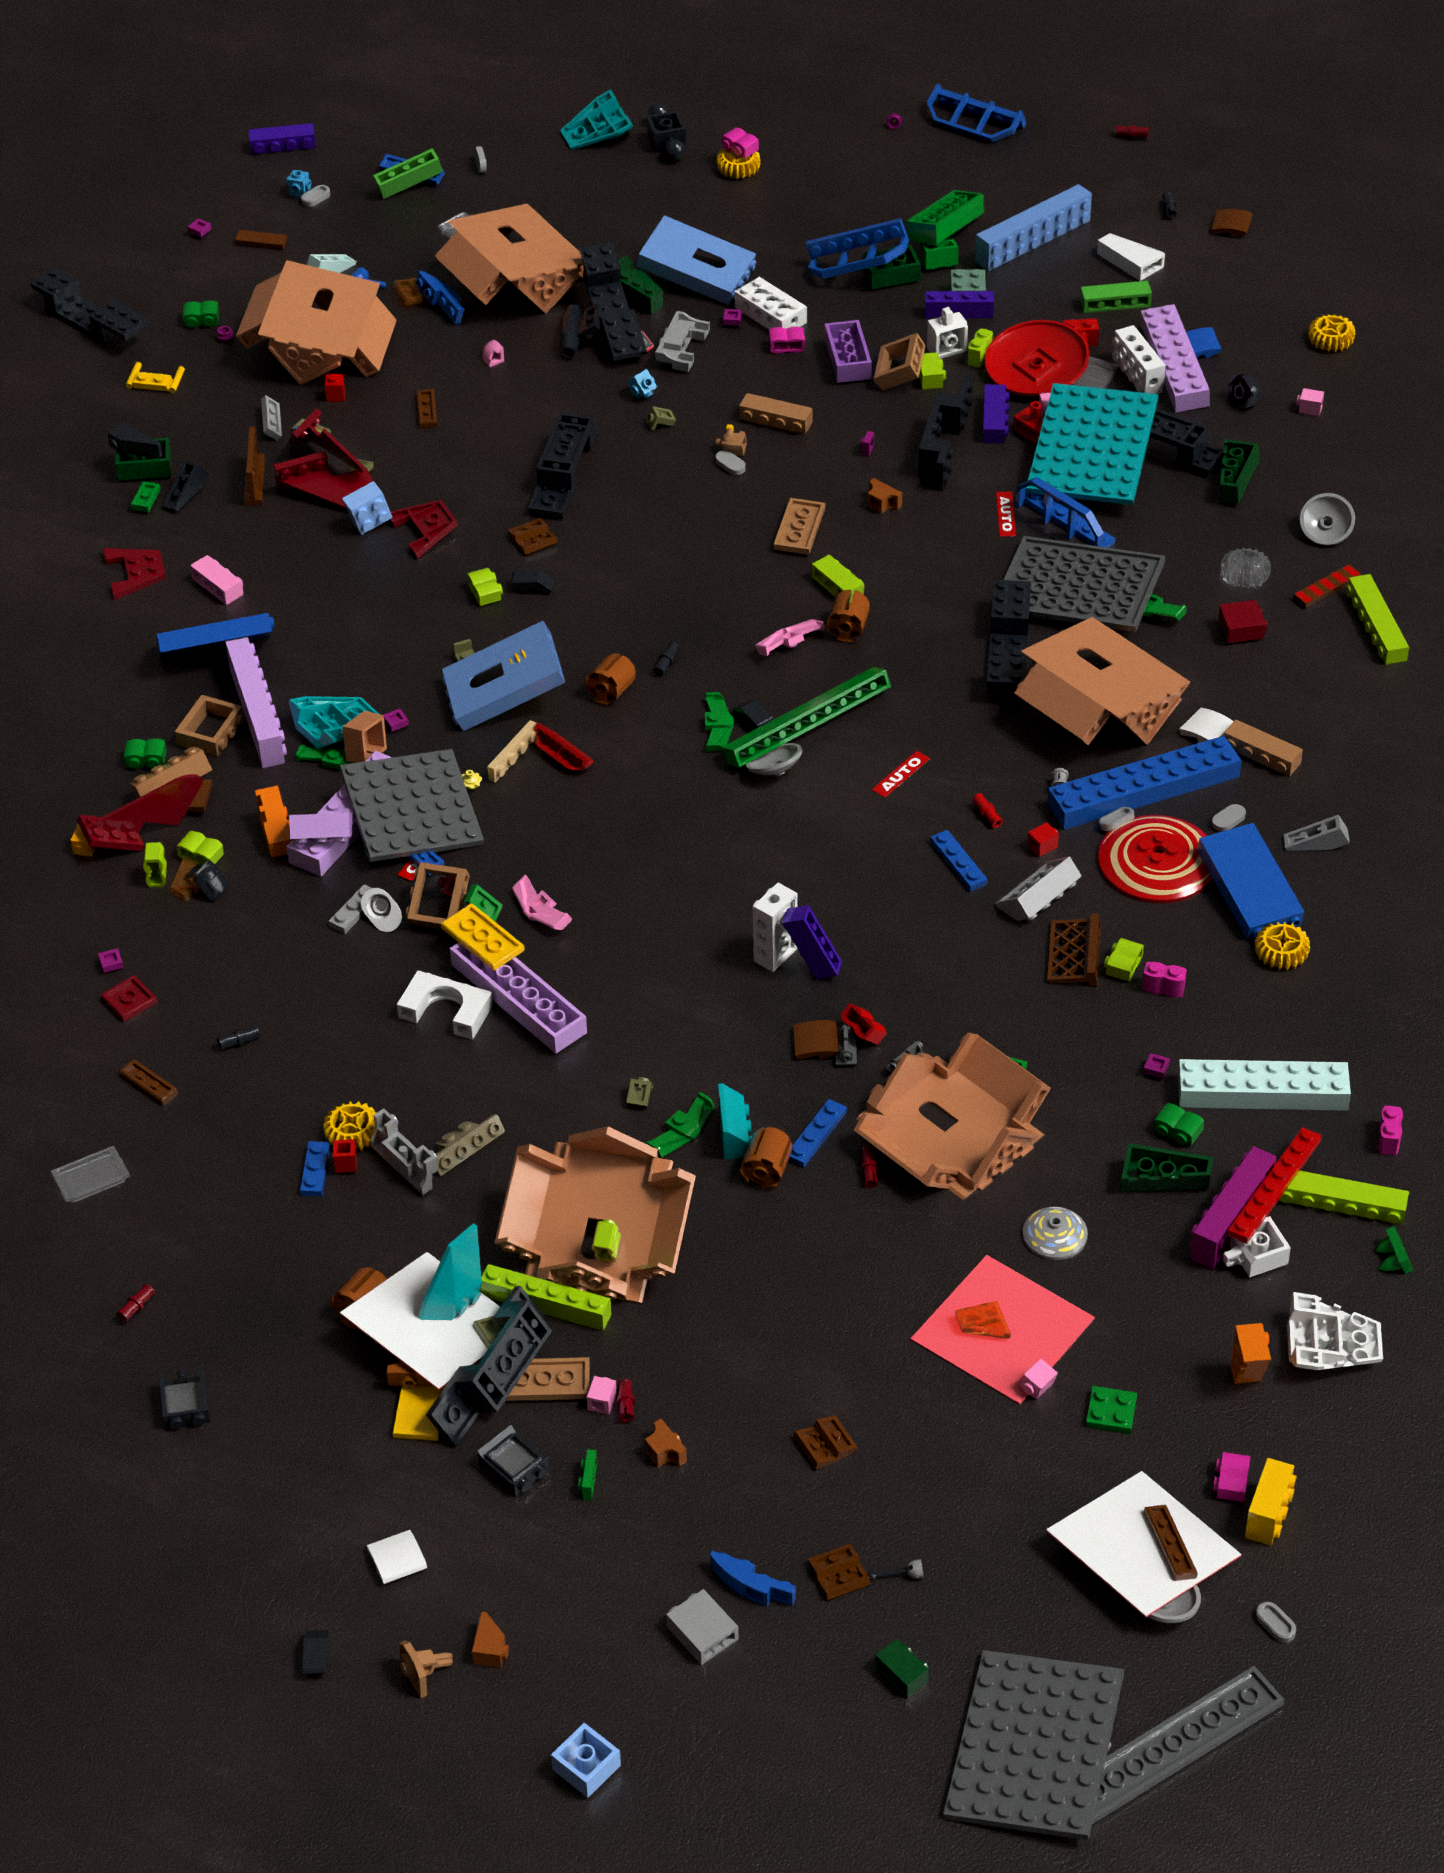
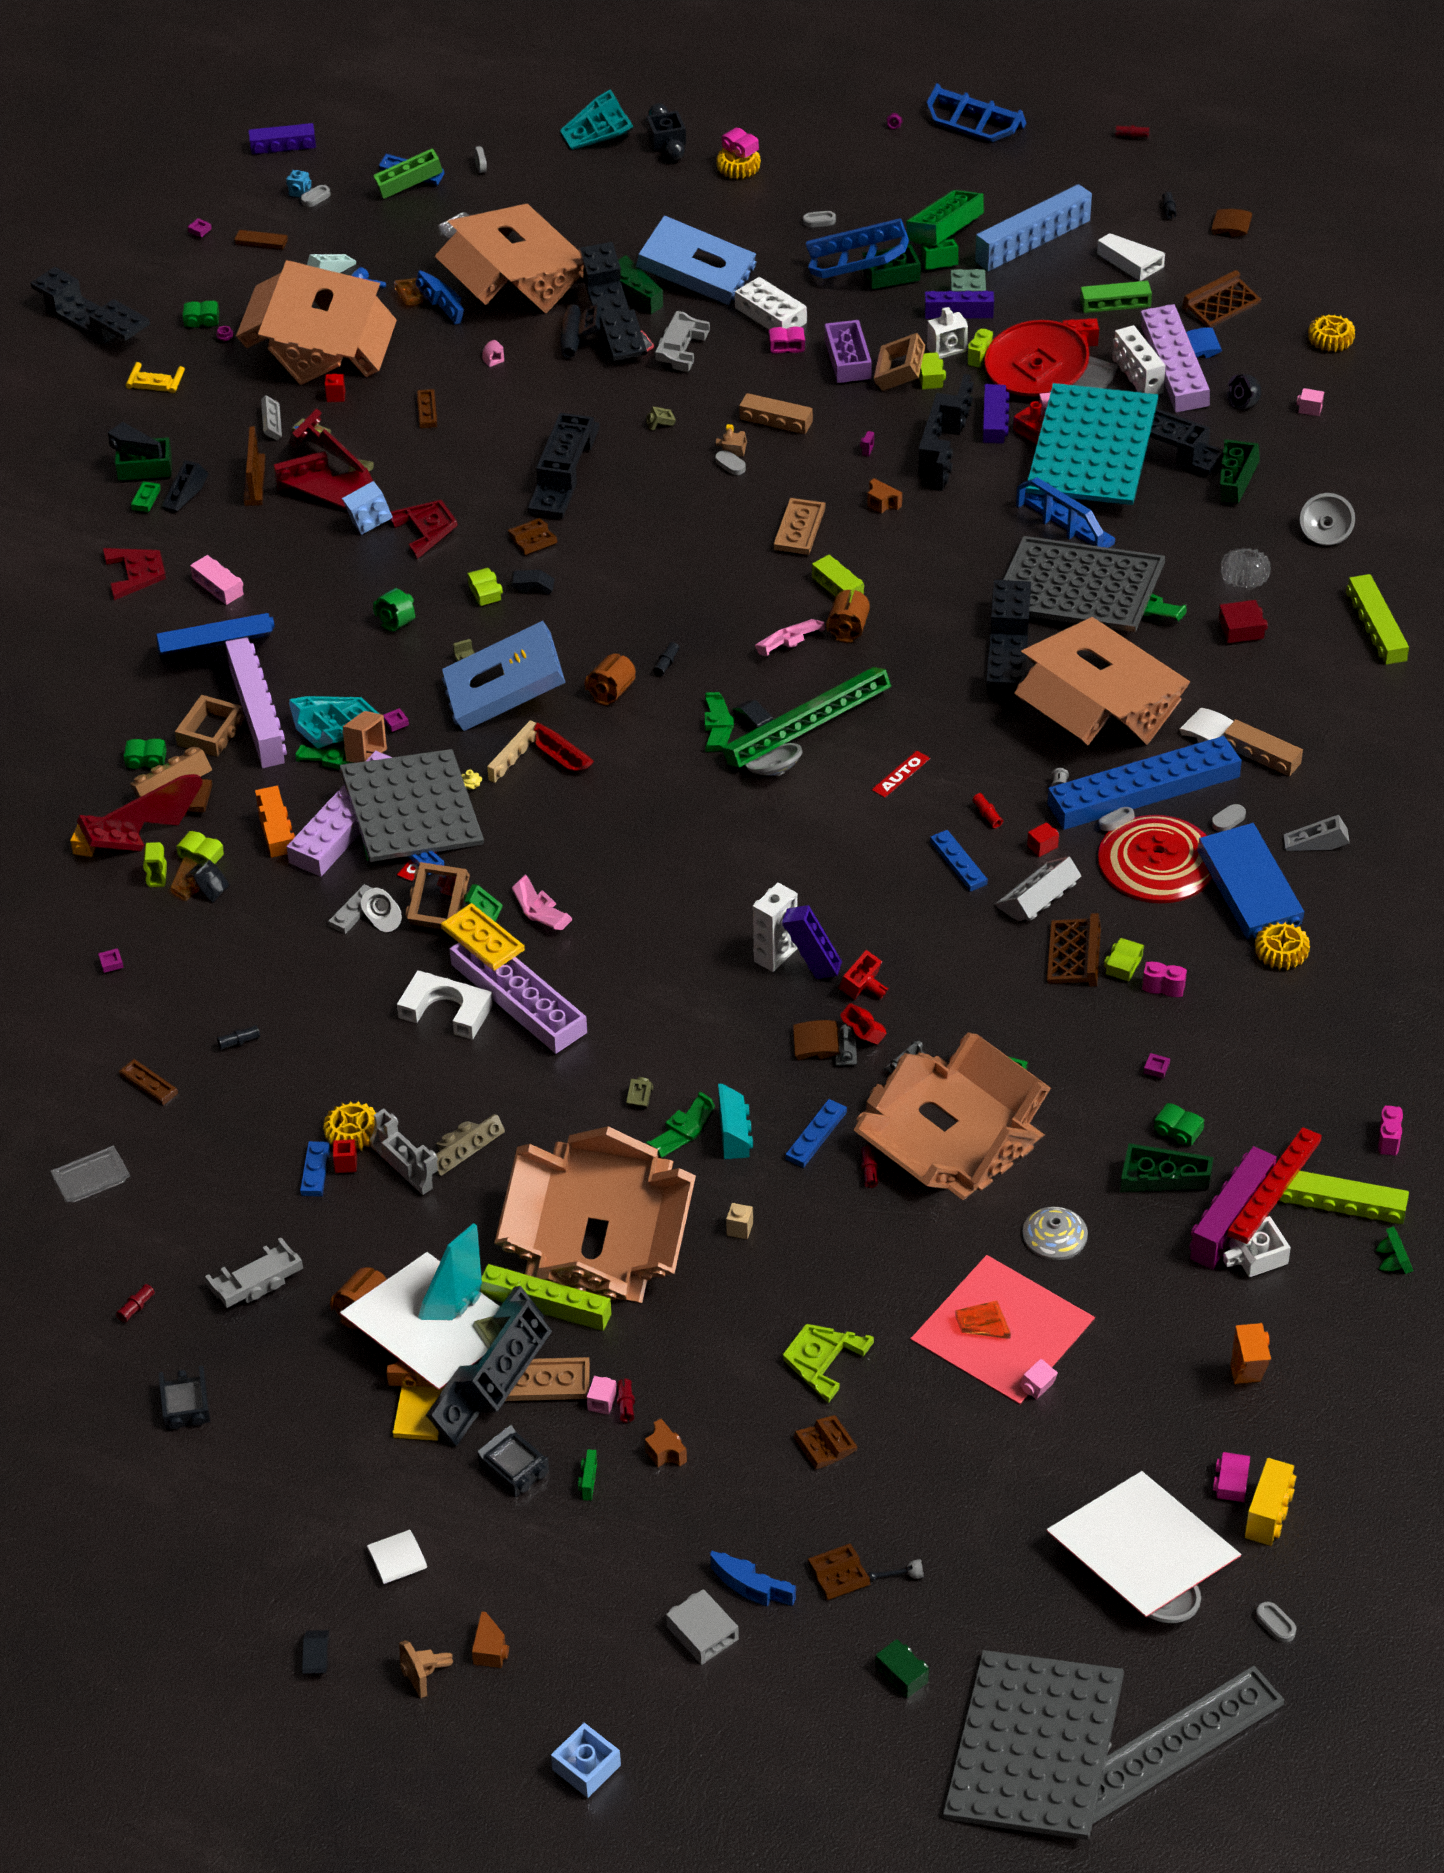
dark red tile [100,975,158,1022] -> none
lavender slope [289,813,352,843] -> none
lime brick [592,1219,621,1262] -> none
dark azure brick [626,369,657,399] -> none
magenta plate [723,309,742,326] -> none
dark orange cylinder [740,1127,793,1189] -> none
red sticker [996,492,1016,537] -> none
green plate [1086,1386,1137,1434] -> none
reddish brown tile [1143,1504,1198,1581] -> none
light aqua brick [1178,1059,1351,1111] -> none
white wedge [1287,1292,1383,1370] -> none
reddish brown tile [1293,564,1361,608] -> none
none -> light grey bracket [205,1237,303,1308]
none -> green brick [373,588,416,632]
none -> tan brick [726,1203,753,1239]
none -> lime wing [783,1324,874,1403]
none -> light grey tile [803,211,836,228]
none -> red brick [839,950,889,1000]
none -> reddish brown fence [1182,270,1261,328]

